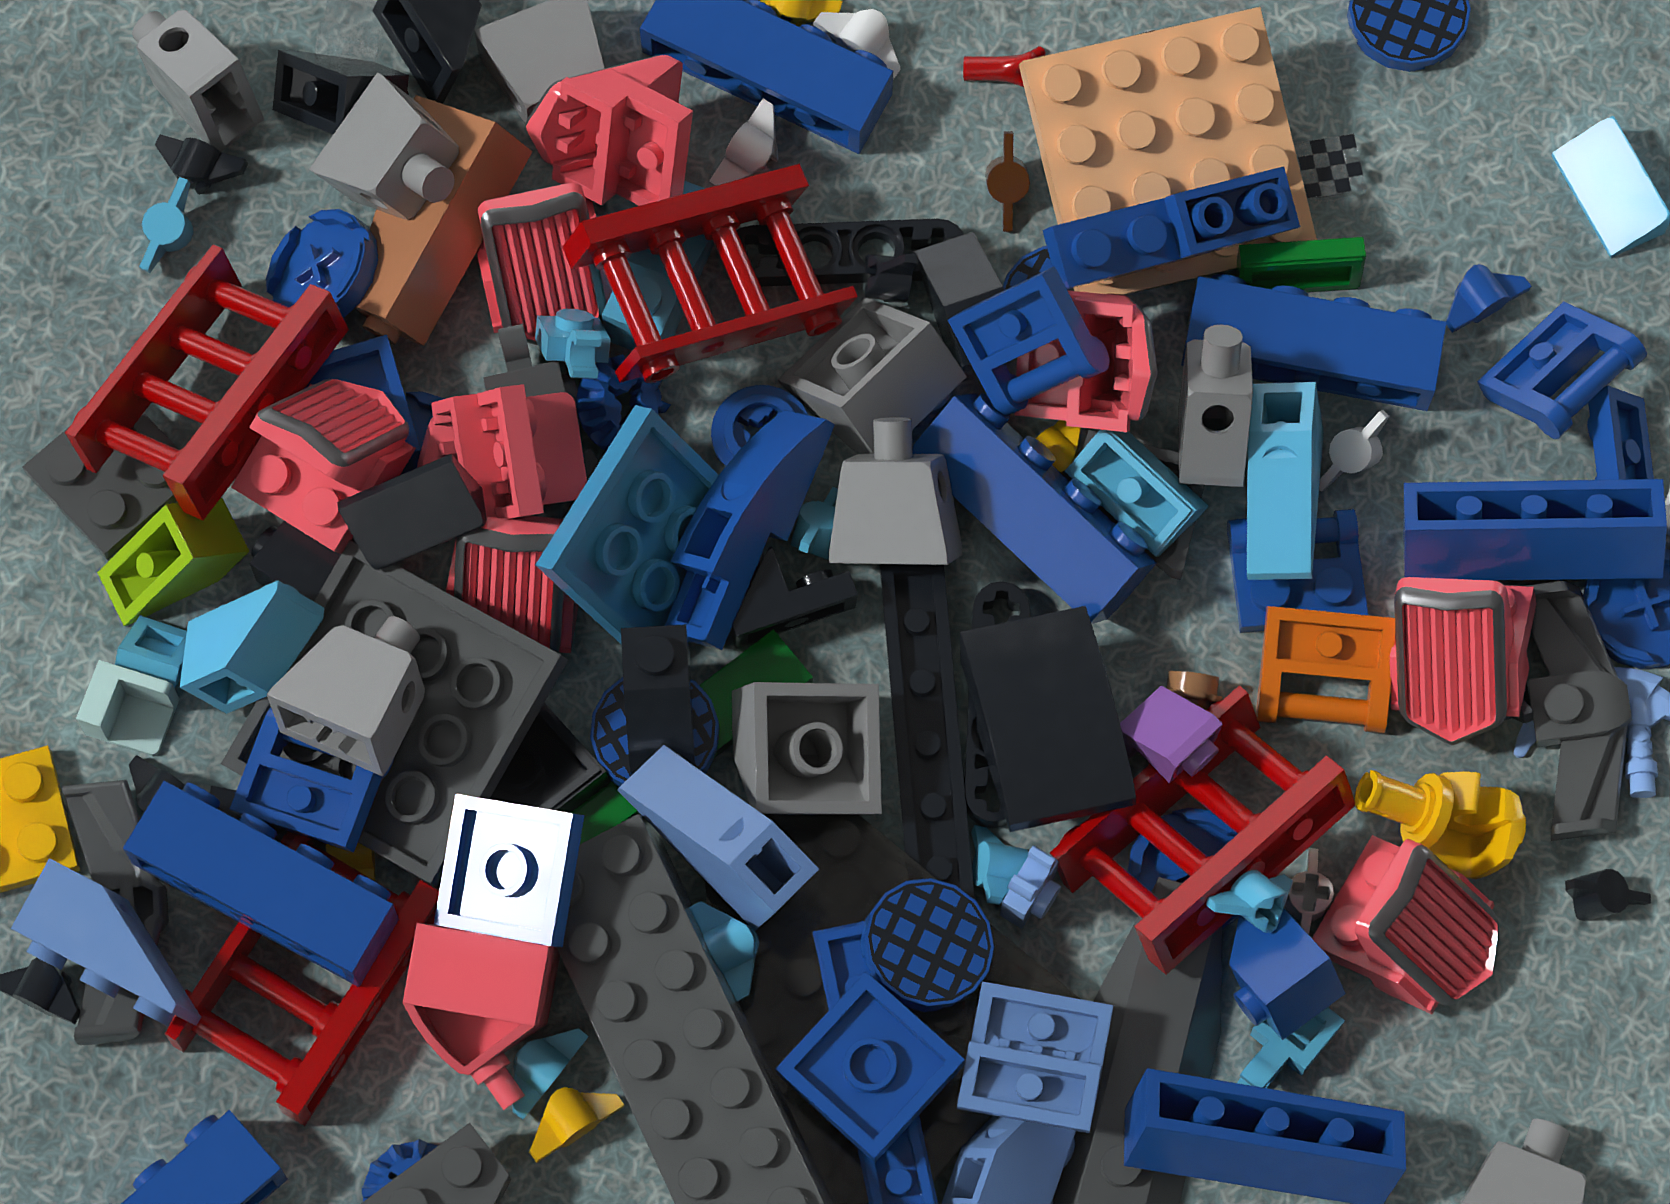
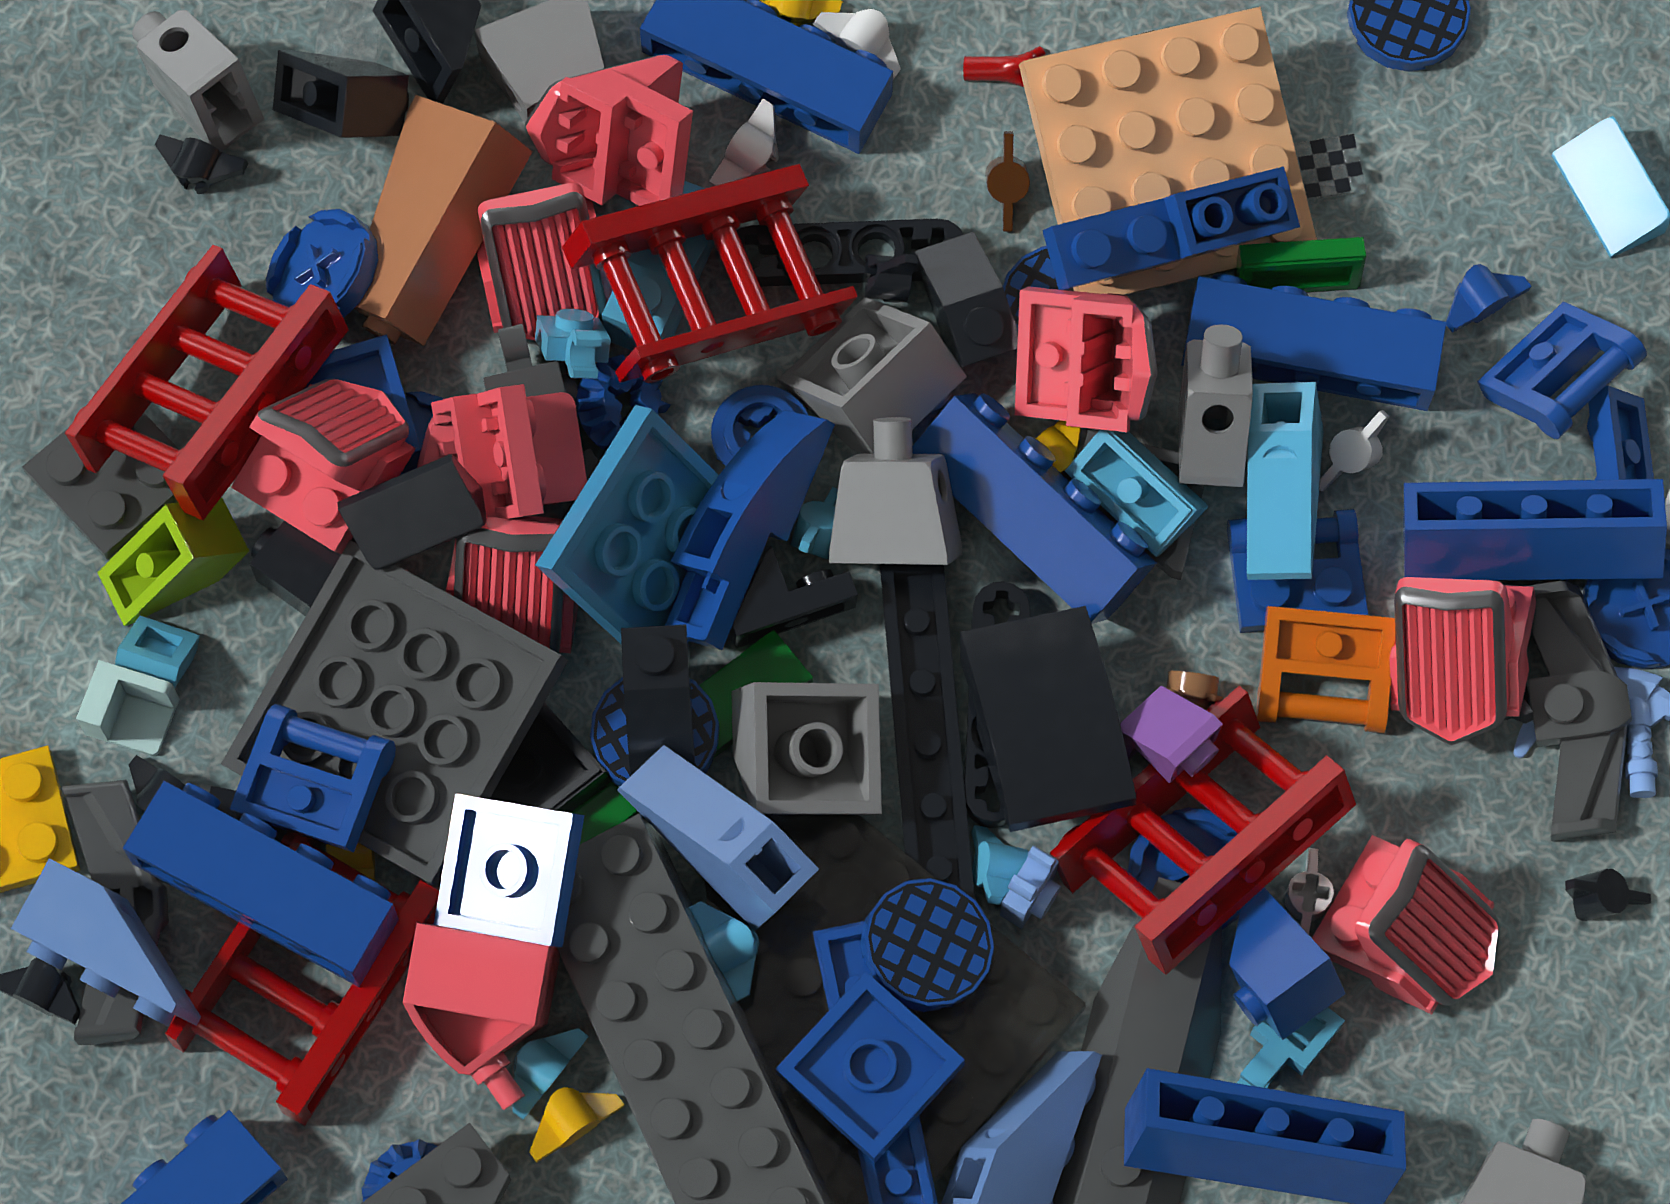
medium azure piece [139,177,194,273] -> none
medium azure slope [180,581,324,714] -> none
light grey torso [267,616,425,777] -> none
light grey torso [309,72,459,220] -> none
blue plate [948,266,1110,416] -> none
medium blue slope [957,981,1113,1133] -> none
medium azure piece [1206,870,1293,933] -> none
yellow piece [1355,770,1526,879] -> none

